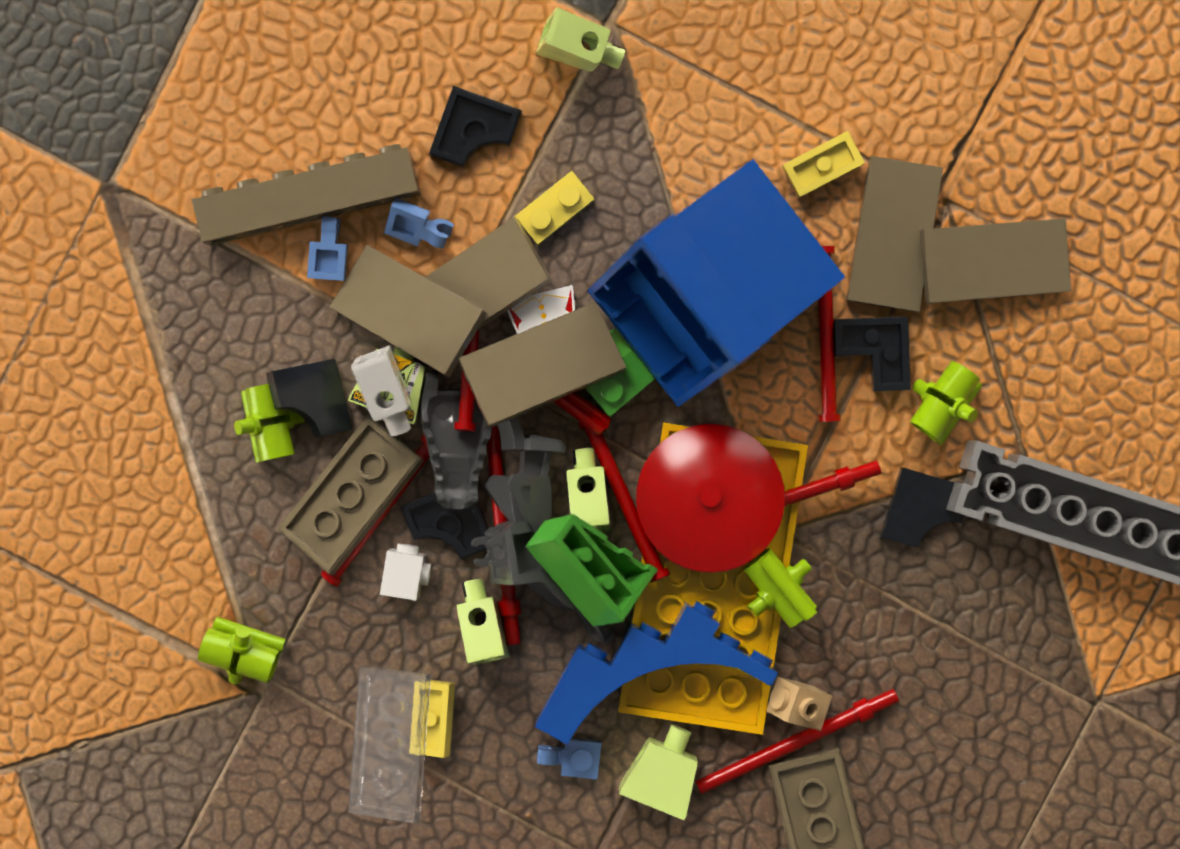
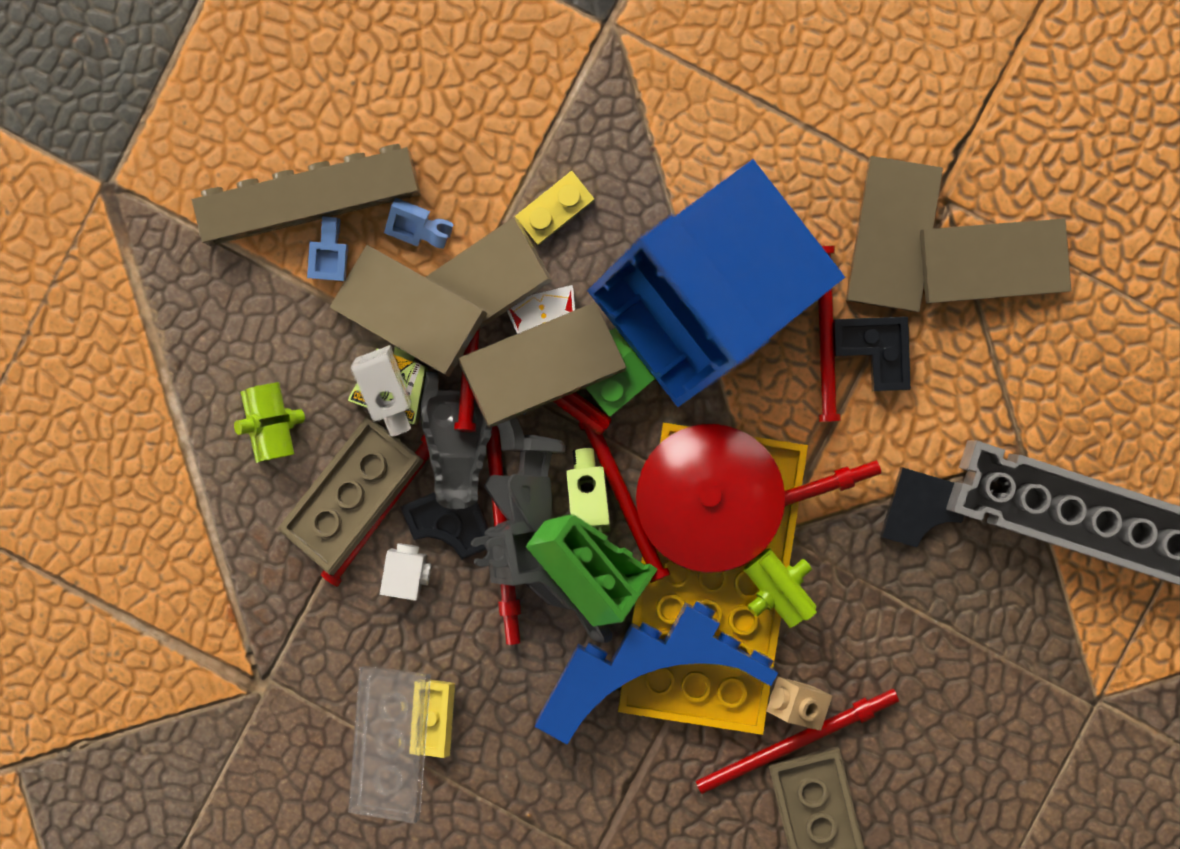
lime pin [198,617,286,684] -> none
black tile [266,359,352,438] -> none
black tile [429,86,522,168] -> none
yellowish green torso [457,578,510,665] -> none
yellowish green torso [536,7,626,72] -> none
medium blue plate [537,738,602,779] -> none
yellowish green torso [619,724,698,820] -> none
light yellow plate [782,131,865,199] -> none
lime pin [910,360,983,446] -> none

